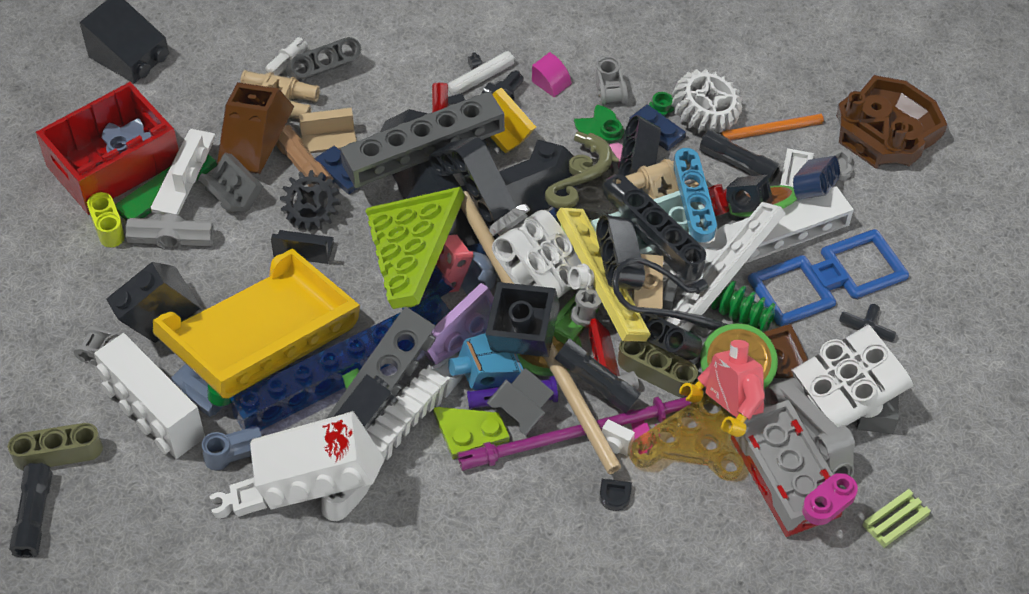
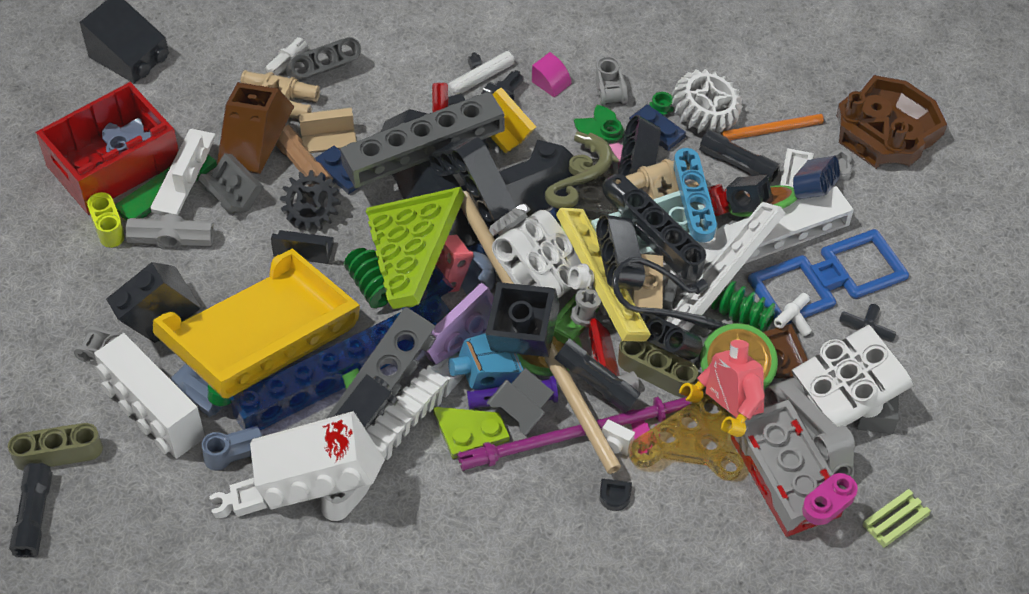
none -> green piece [344,248,388,309]
none -> white piece [774,293,812,337]

